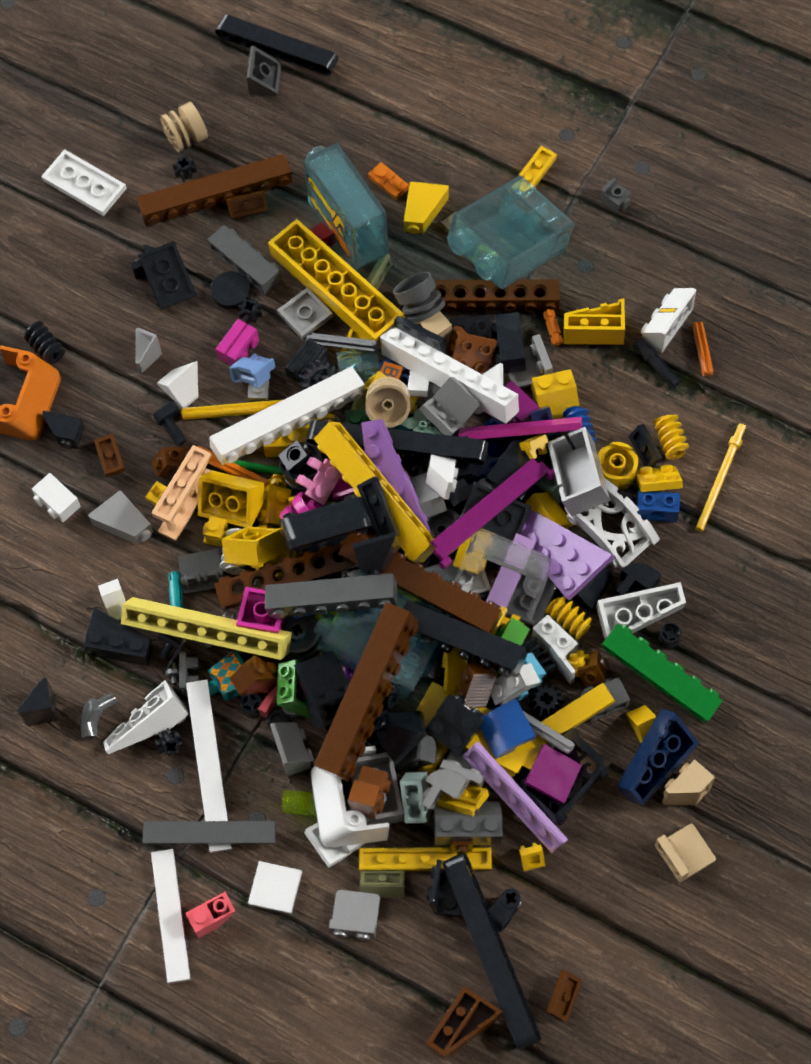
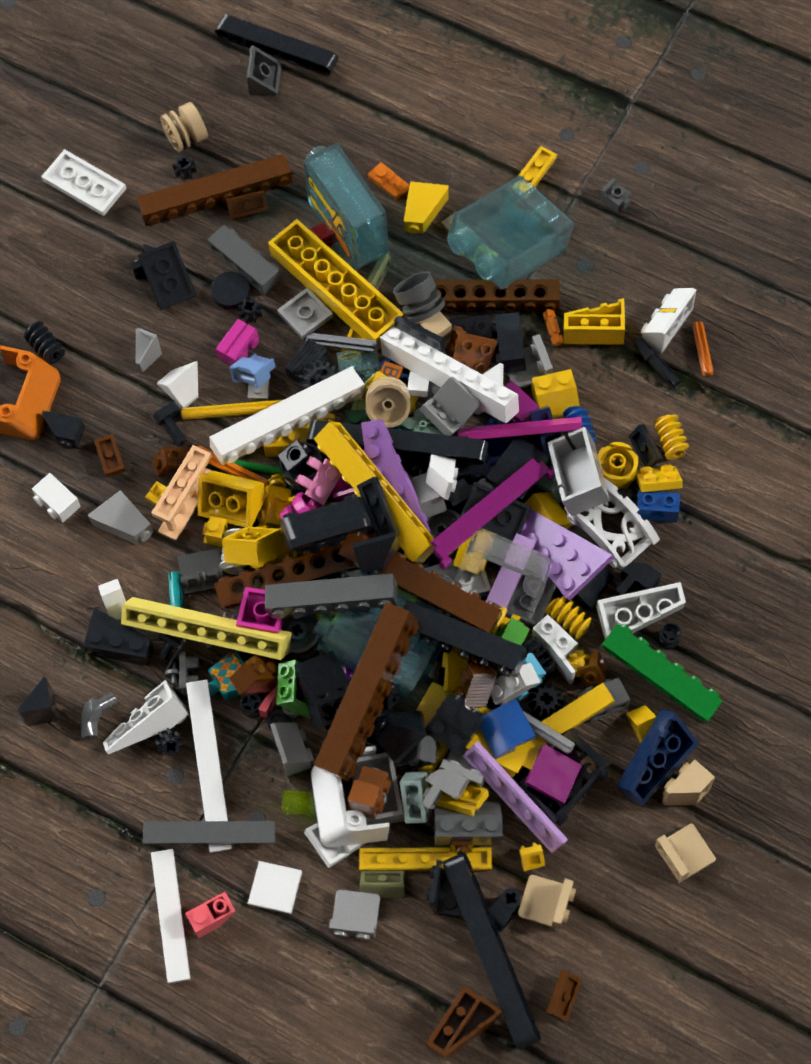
yellow tile [519,434,548,459] -> none
yellow bar [695,423,746,532] -> none
none -> tan bracket [518,875,576,930]

